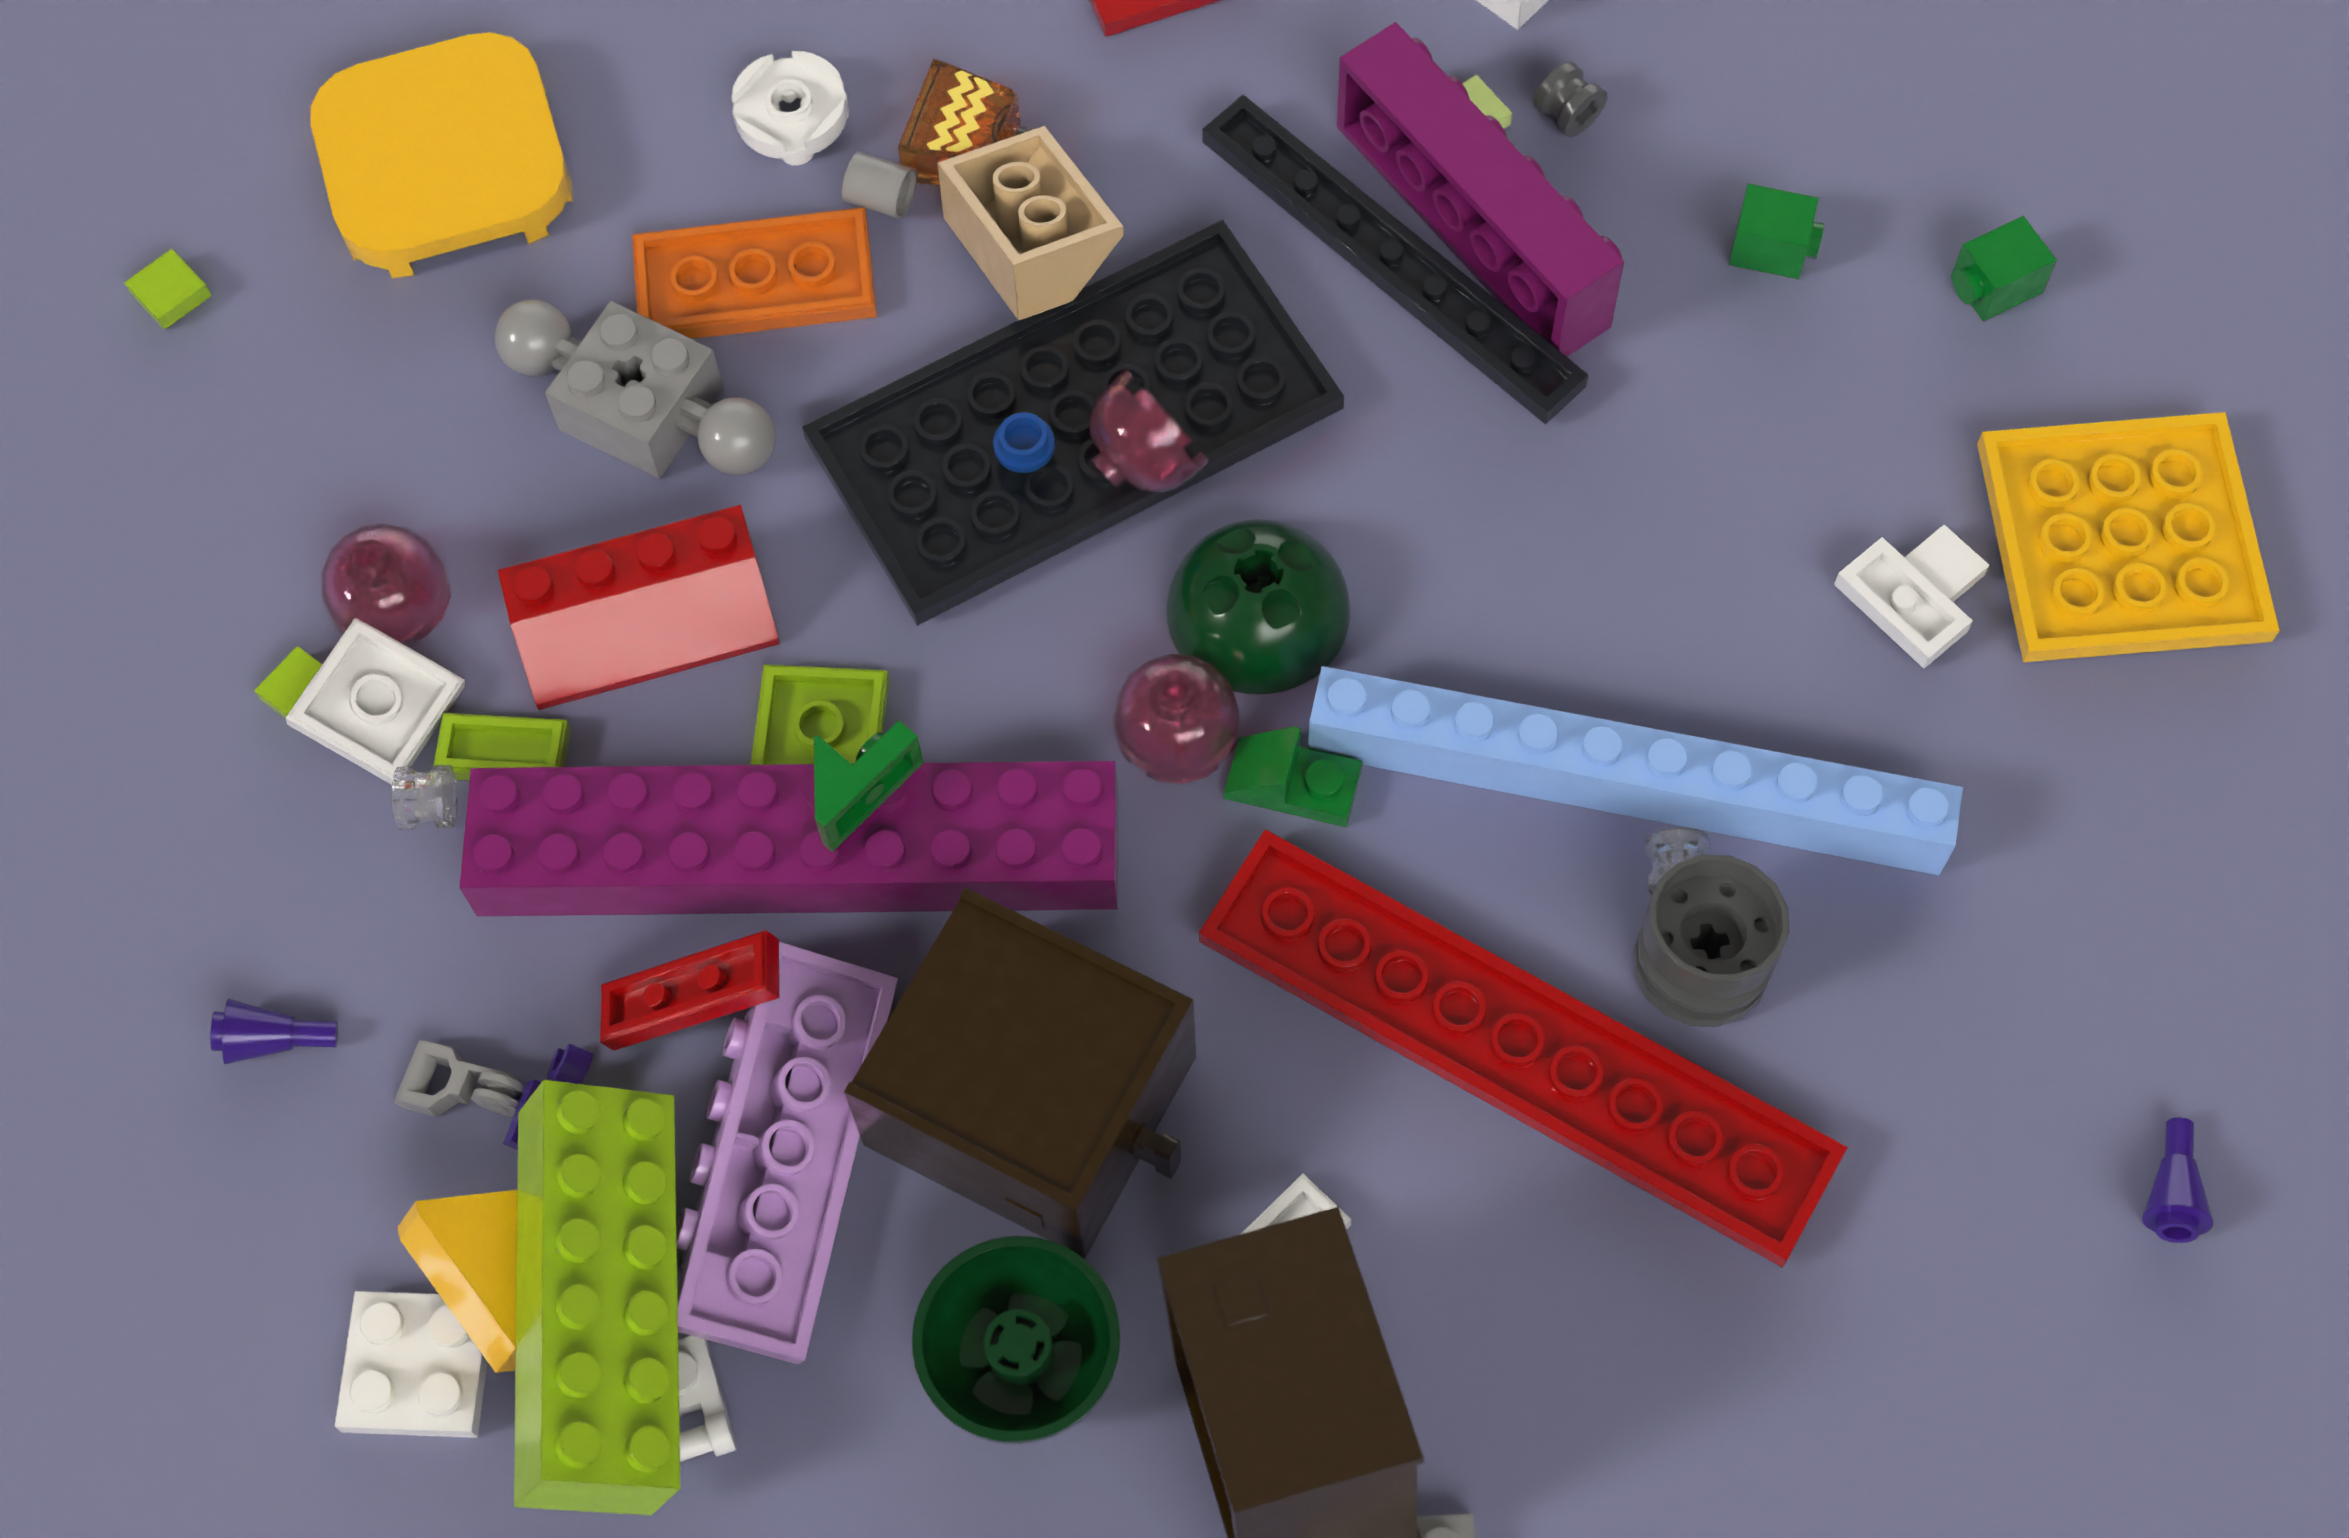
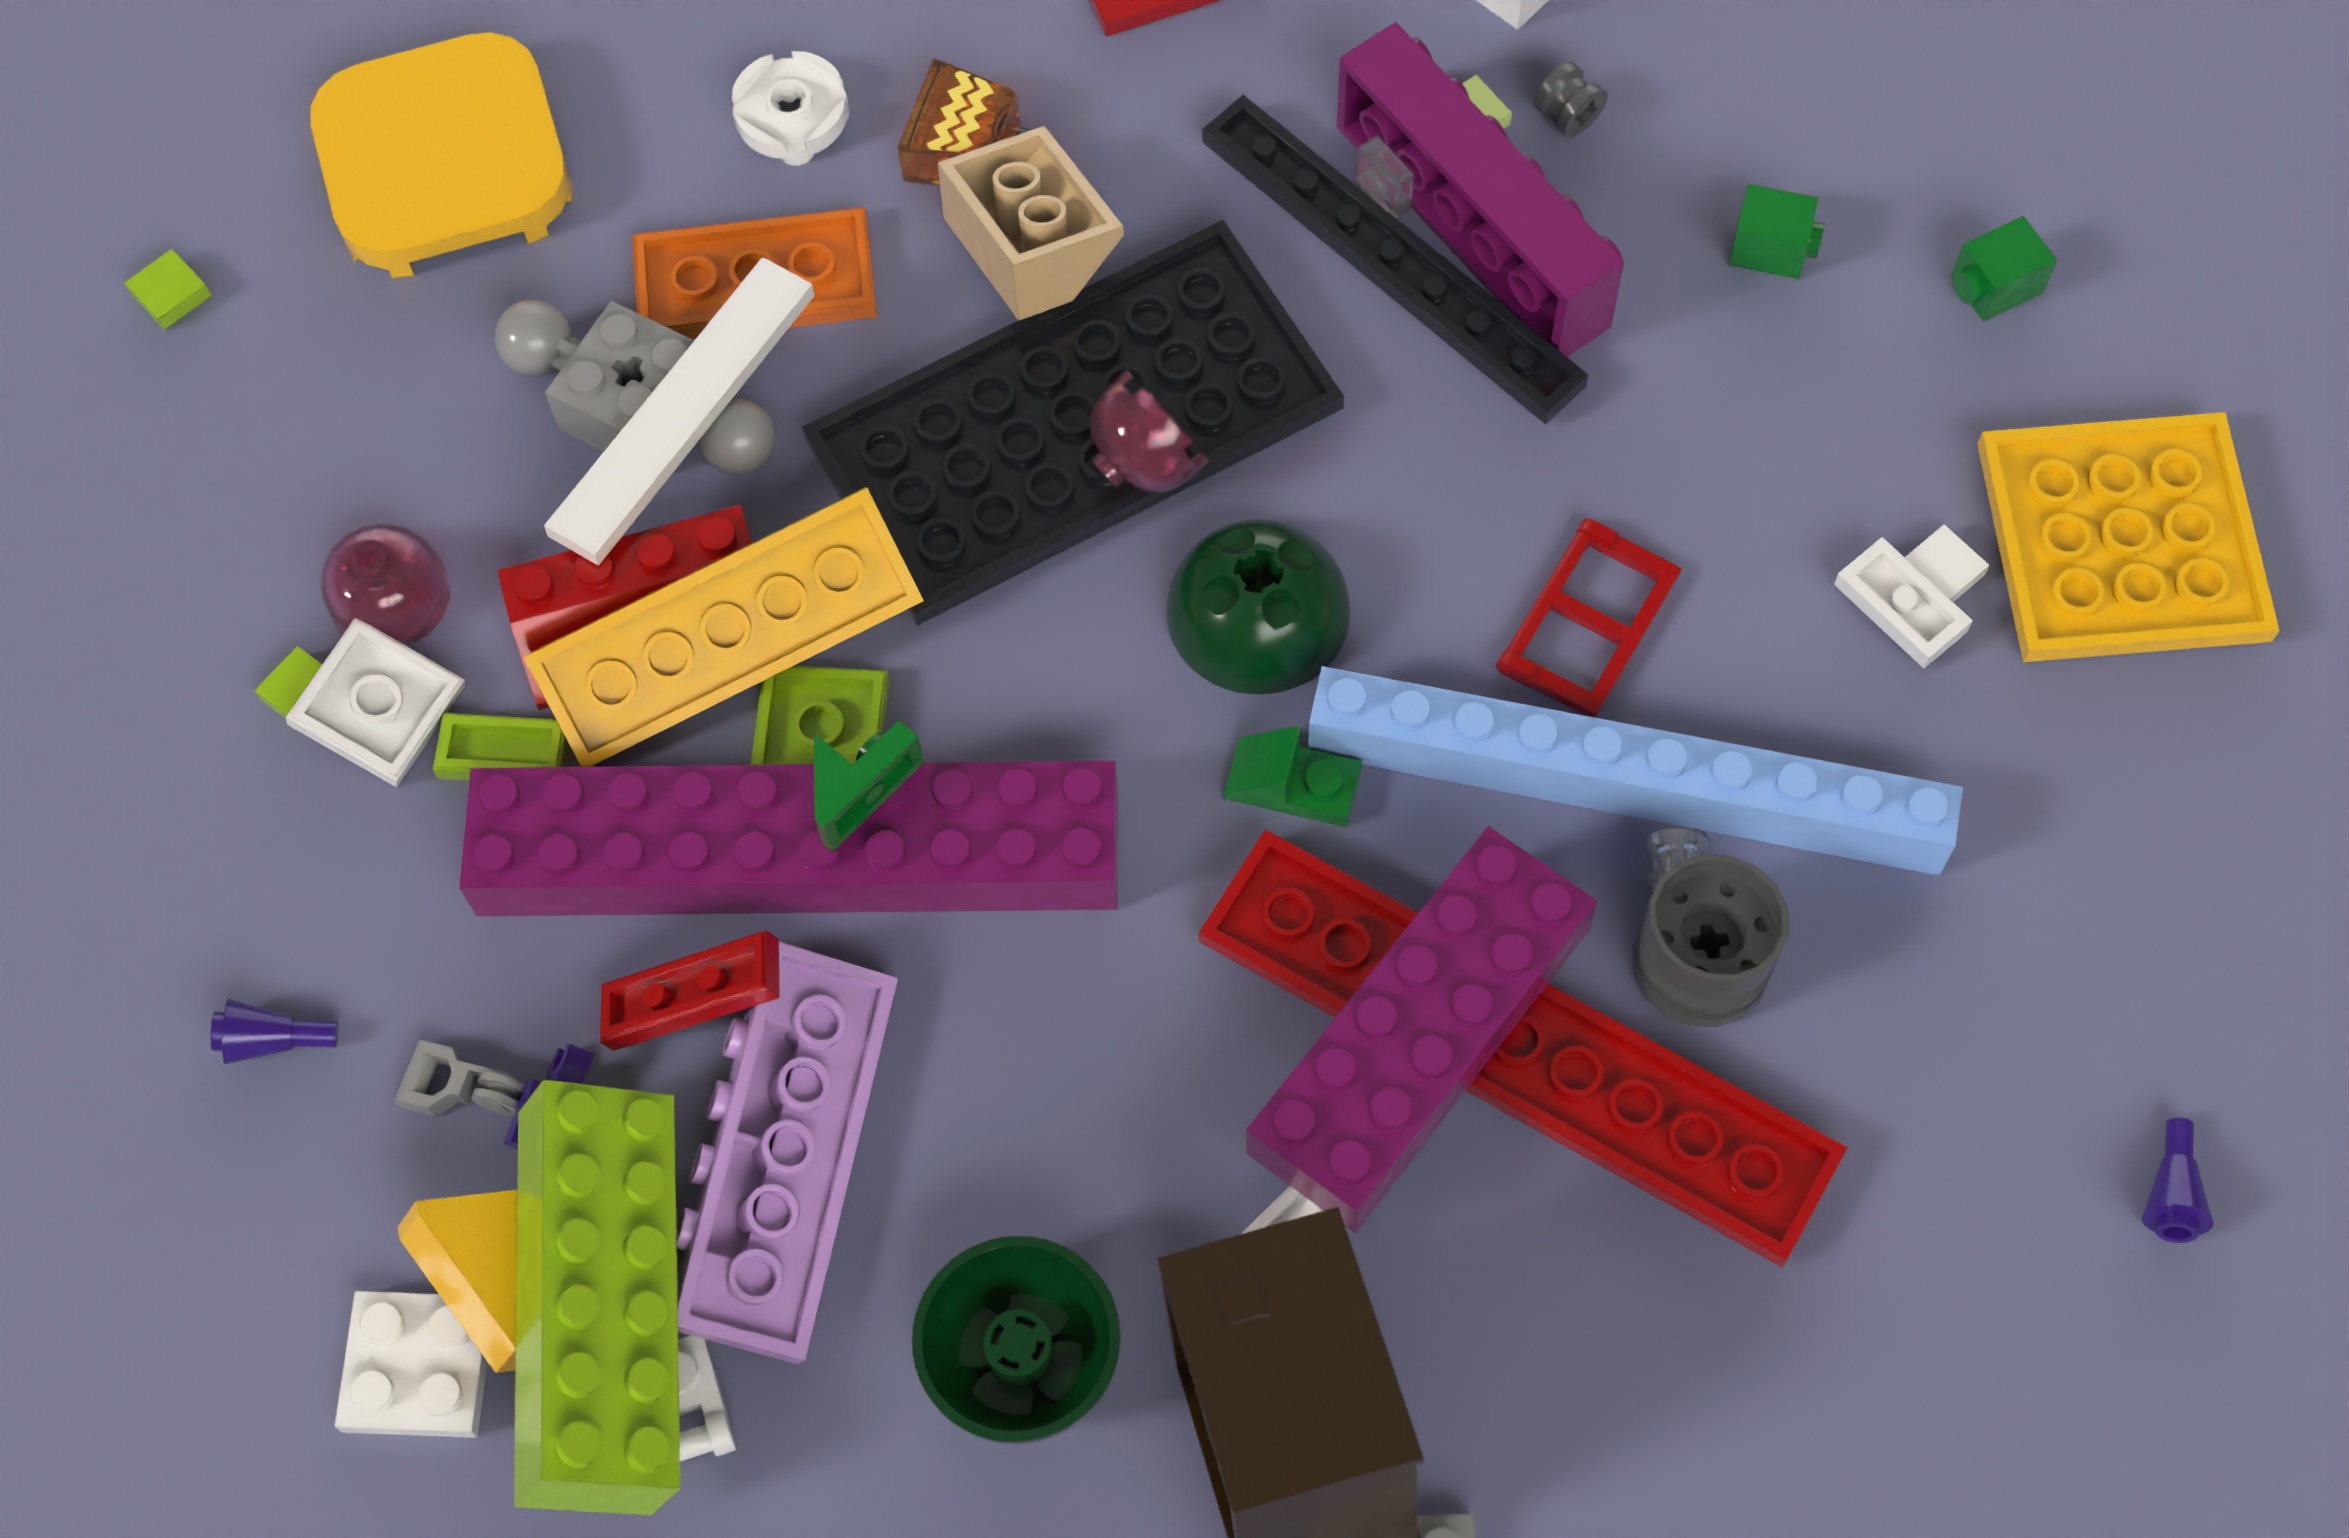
clear wheel [392,765,458,830] -> none
light grey beam [842,151,917,219] -> none
dark brown piece [844,887,1196,1259] -> none
blue plate [993,412,1055,473] -> none
clear pink cylinder [1114,654,1239,784] -> none
none -> yellow plate [524,487,924,767]
none -> white tile [544,257,815,566]
none -> magenta brick [1246,826,1598,1233]
none -> clear plate [1356,136,1414,218]
none -> red window [1495,518,1682,718]

